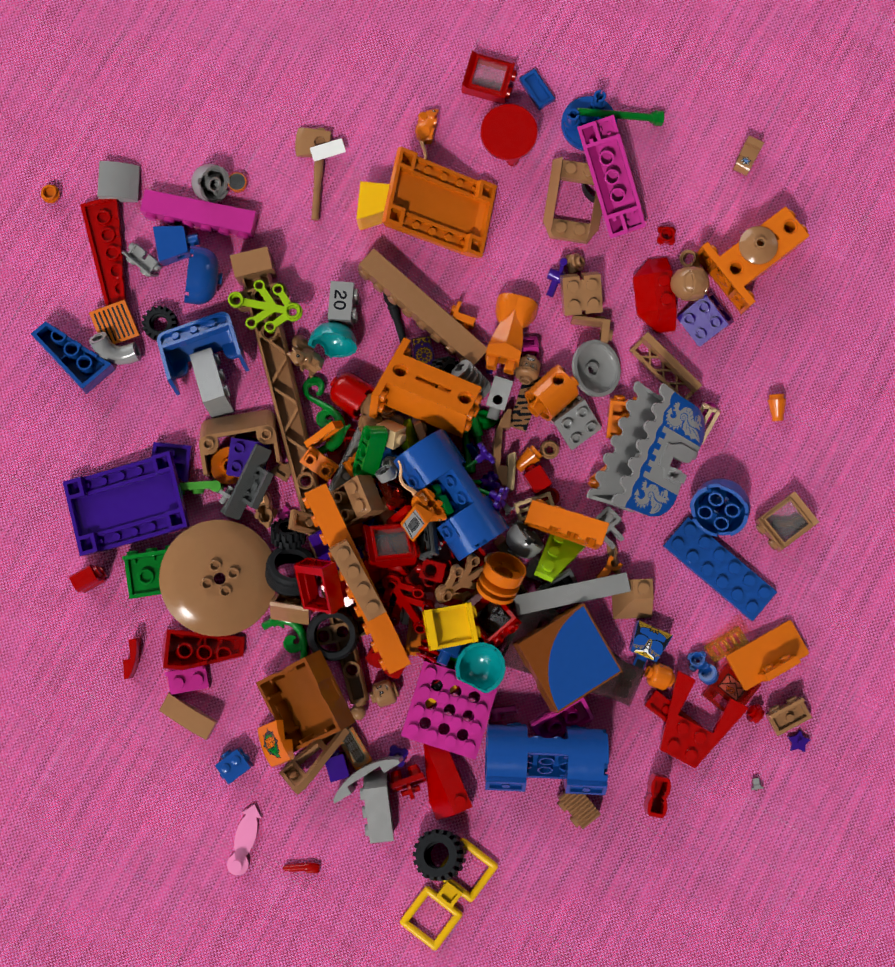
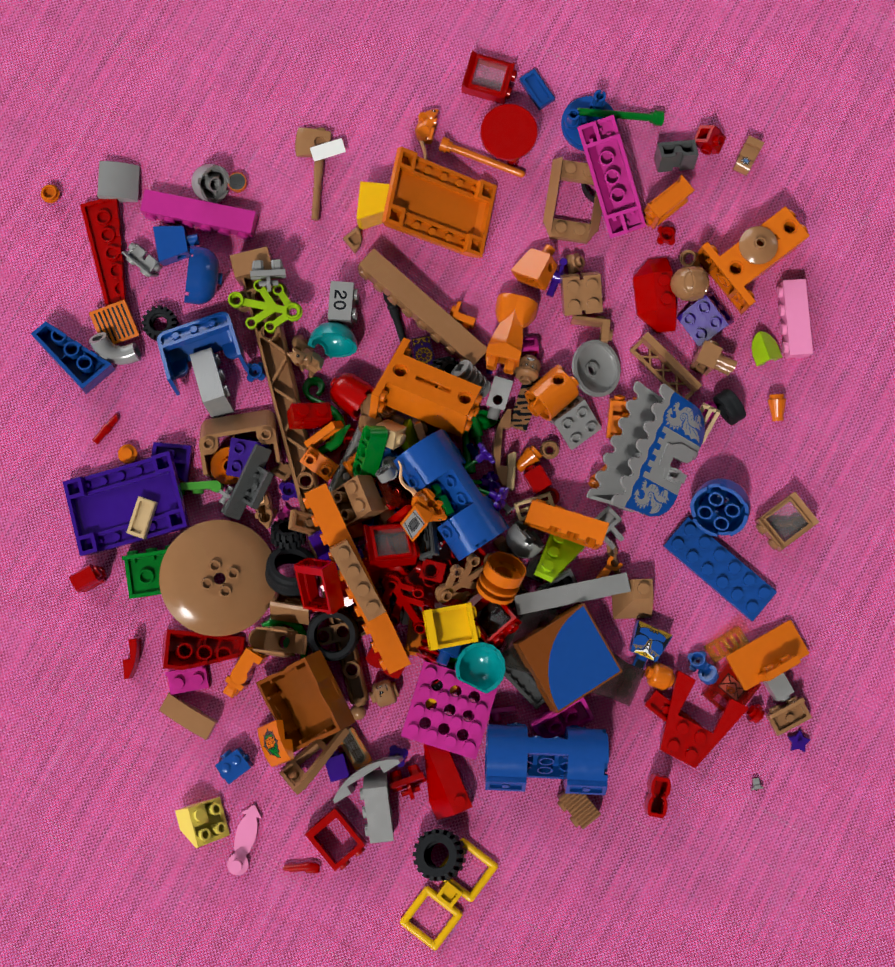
none -> red piece [92,413,119,445]
none -> orange plate [118,444,138,464]
none -> tan tile [126,496,158,539]
none -> light yellow slope [175,797,230,848]
none -> orange hips [223,646,269,698]
none -> blue plate [247,362,266,382]
none -> medium nougat piece [248,626,307,658]
none -> light grey hips [250,259,286,292]
none -> dark purple plate [279,480,297,501]
none -> red brick [287,402,332,429]
none -> red window [305,806,366,871]
none -> medium nougat tile [343,227,362,254]
none -> orange piece [439,136,525,178]
none -> dark grey plate [504,654,545,710]
none -> orange torso [511,244,557,291]
none -> orange window [643,174,695,229]
none -> dark grey brick [654,140,699,172]
none -> medium nougat brick [689,340,738,376]
none -> red brick [694,125,726,155]
none -> black tyre [713,389,746,425]
none -> lime brick [751,331,782,366]
none -> light grey brick [763,673,795,702]
none -> bright pink brick [776,279,813,359]

